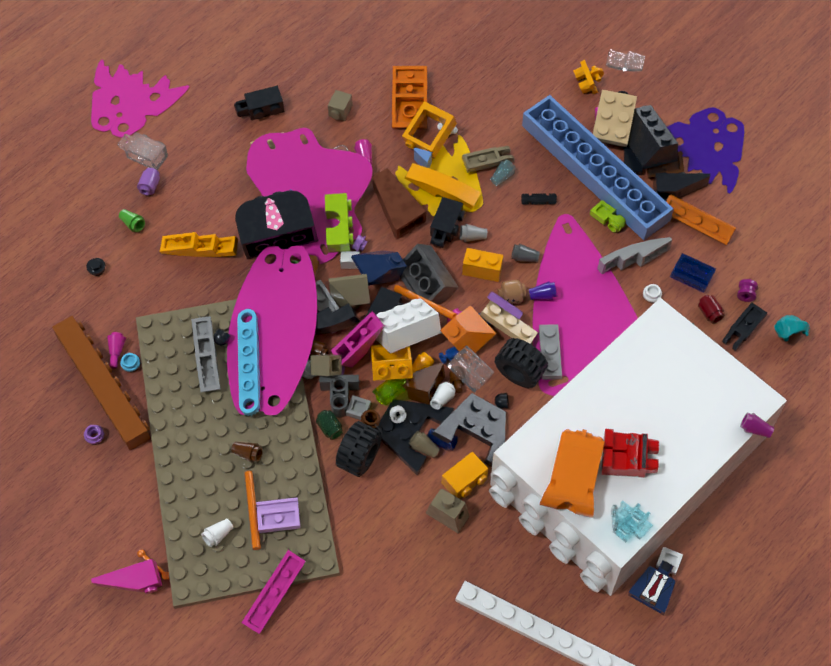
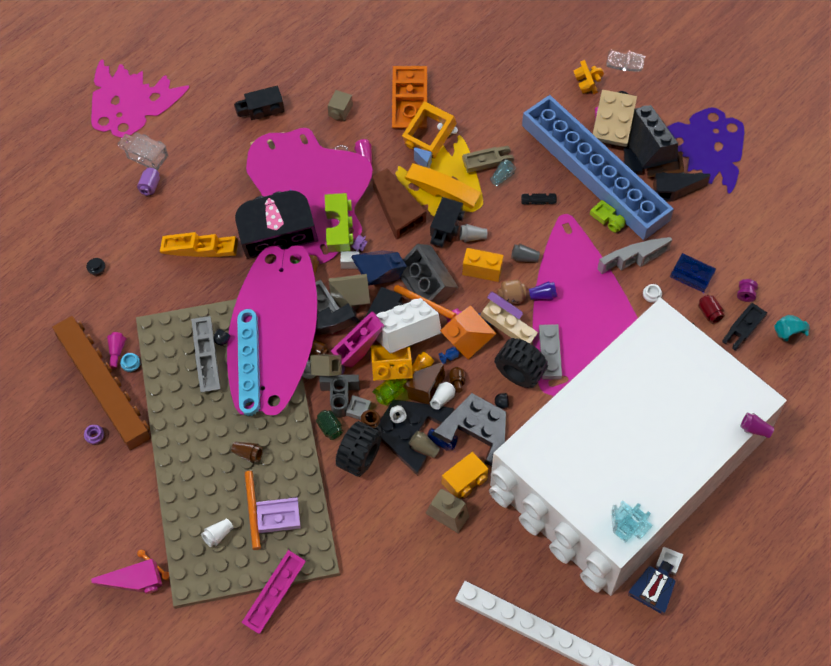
bright green cone [119,209,145,232] -> none
clear hinge [447,346,495,393] -> none
orange piece [540,429,605,518] -> none
red hips [602,429,659,478] -> none
orange plate [666,195,736,245] -> none

